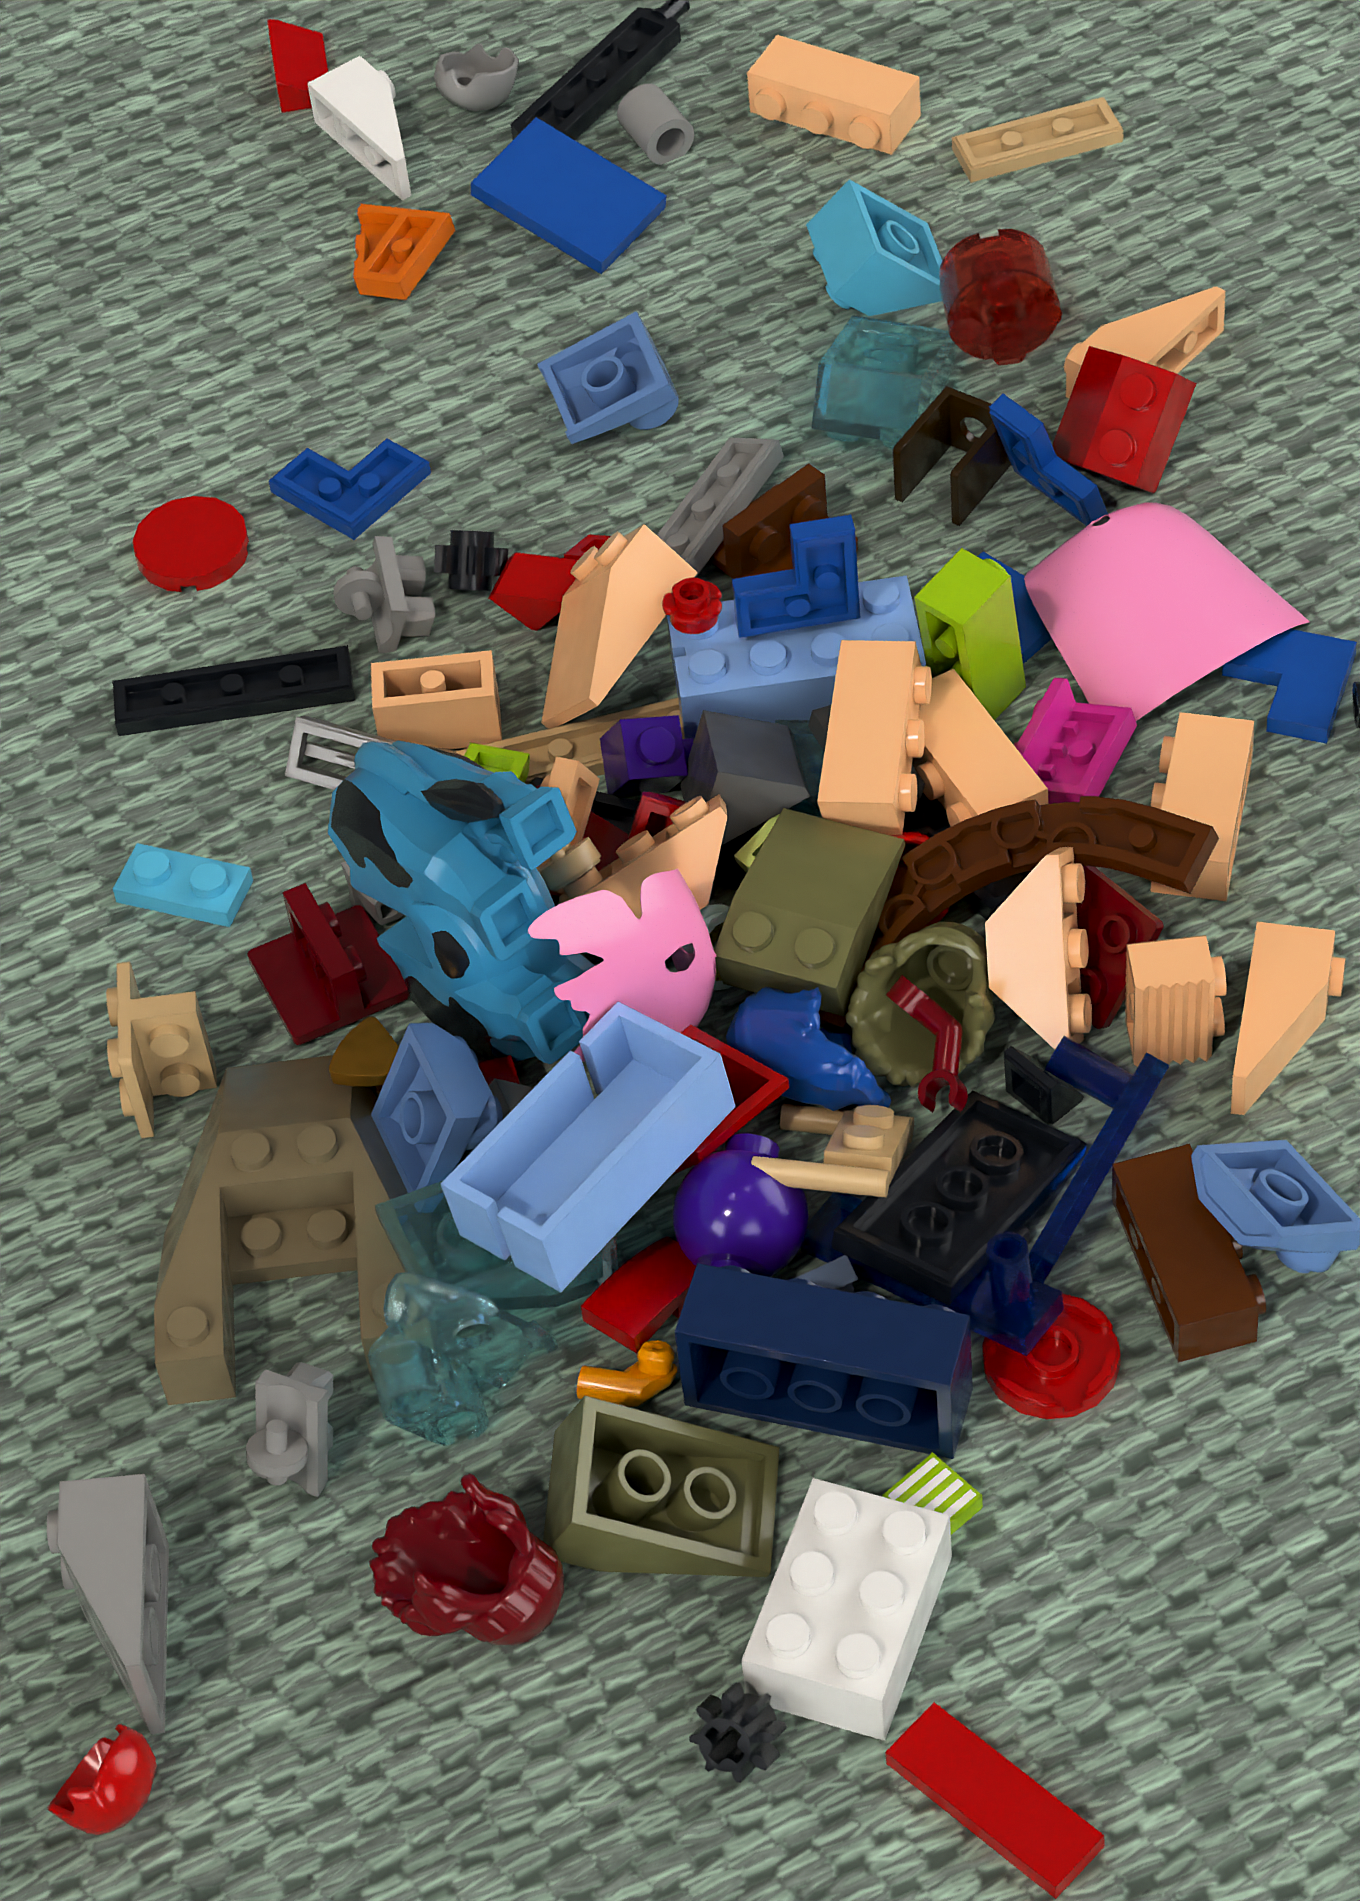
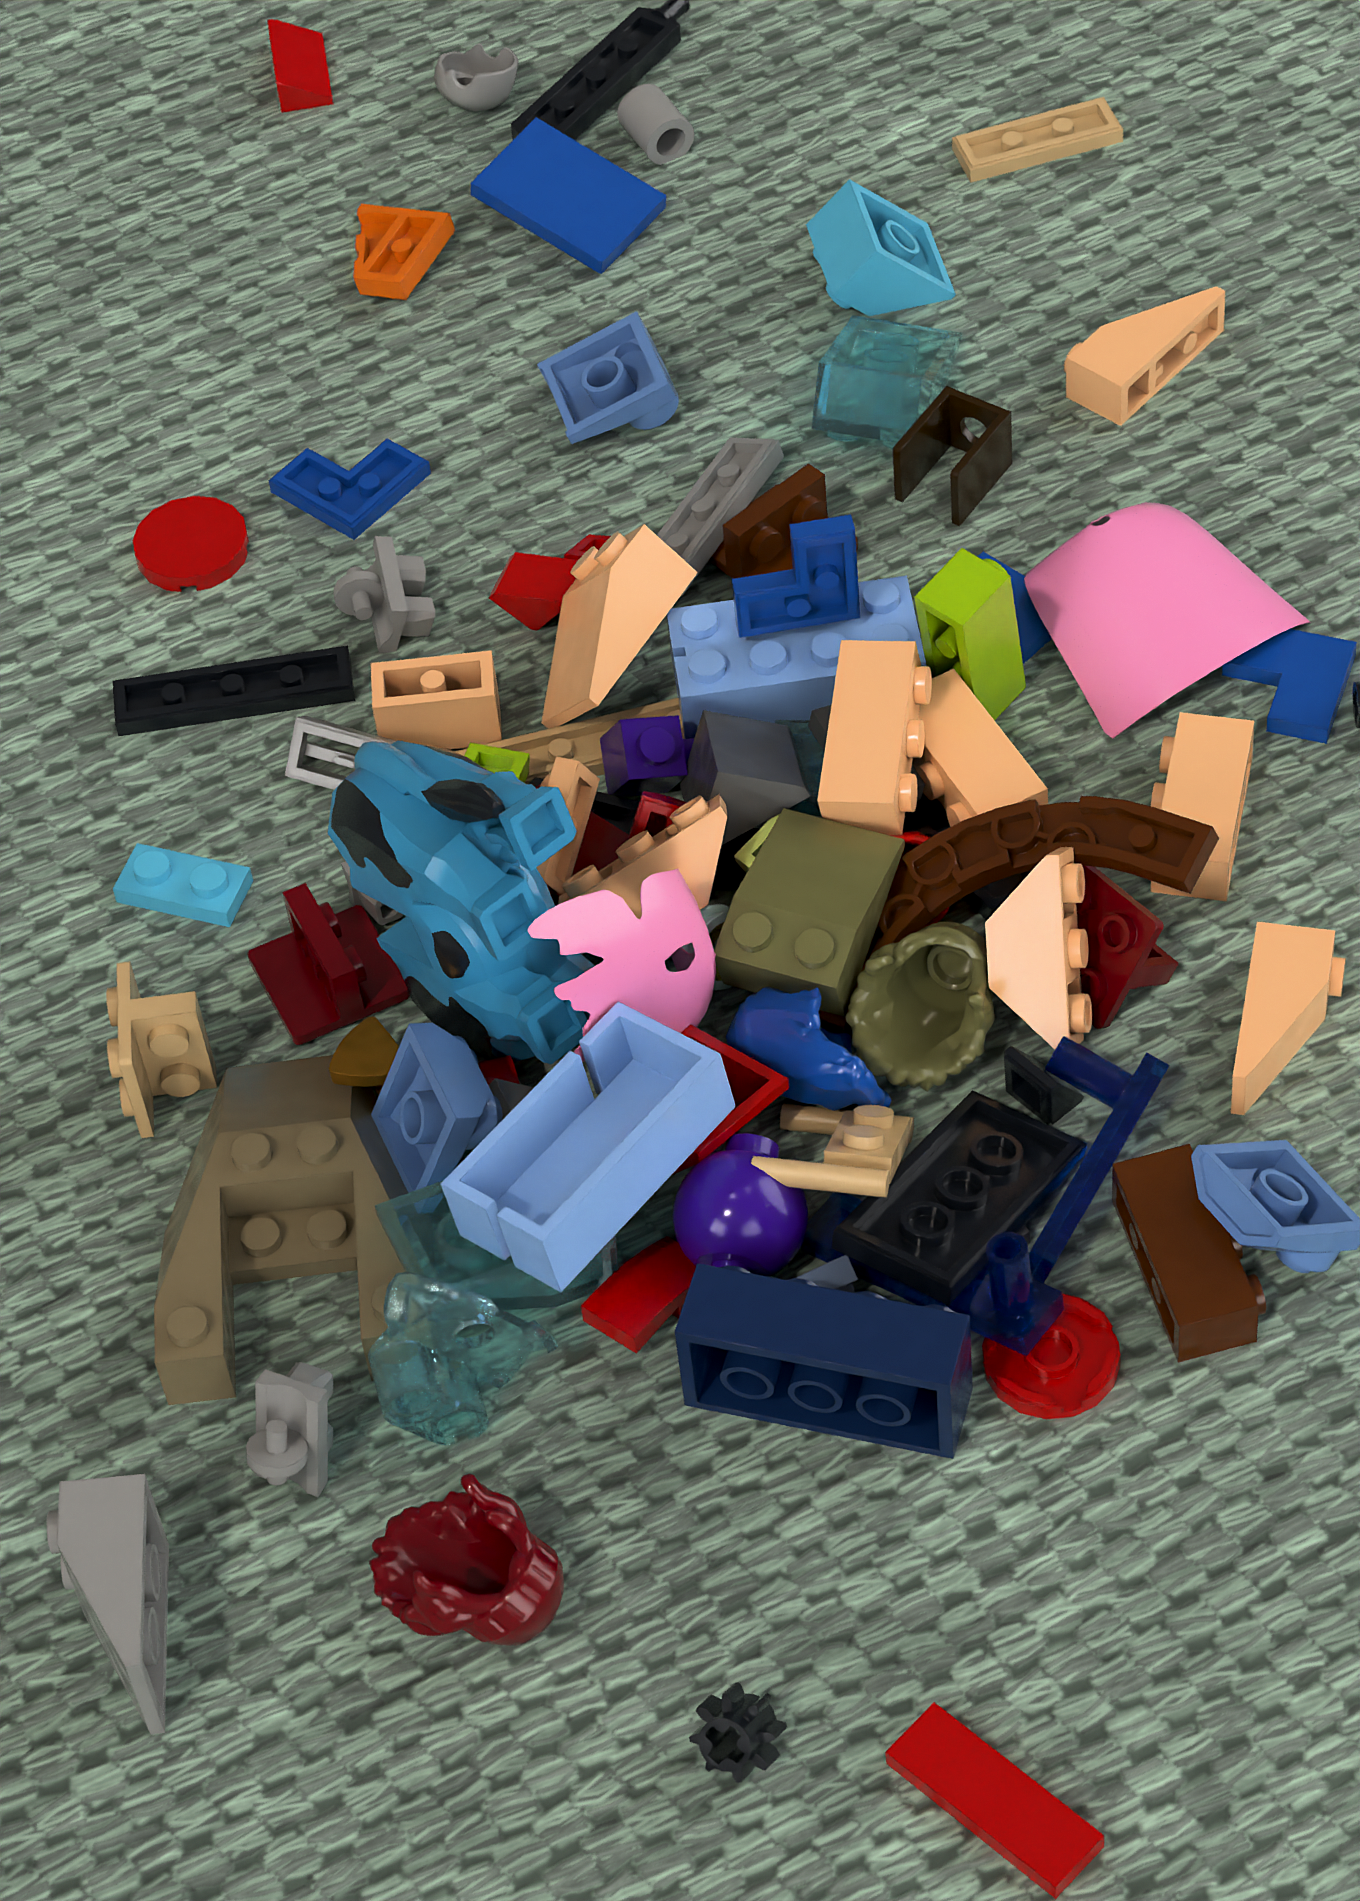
red hair [47,1724,156,1835] -> none
white slope [307,56,411,201] -> none
black gear [434,530,508,591] -> none
tan tile [538,837,601,892] -> none
olive slope [543,1396,780,1577] -> none
light orange arm [577,1340,677,1407] -> none
red plate [662,577,722,634] -> none
white brick [741,1478,952,1741] -> none
light nougat brick [747,35,921,155] -> none
tile [882,1452,983,1535] -> none
dark red arm [886,975,968,1112] -> none
clear red brick [939,229,1062,365] -> none
blue tile [989,393,1108,526] -> none
dark pink bracket [1013,677,1137,804] -> none
red slope [1052,346,1196,494] -> none
light nougat brick [1125,935,1227,1069] -> none

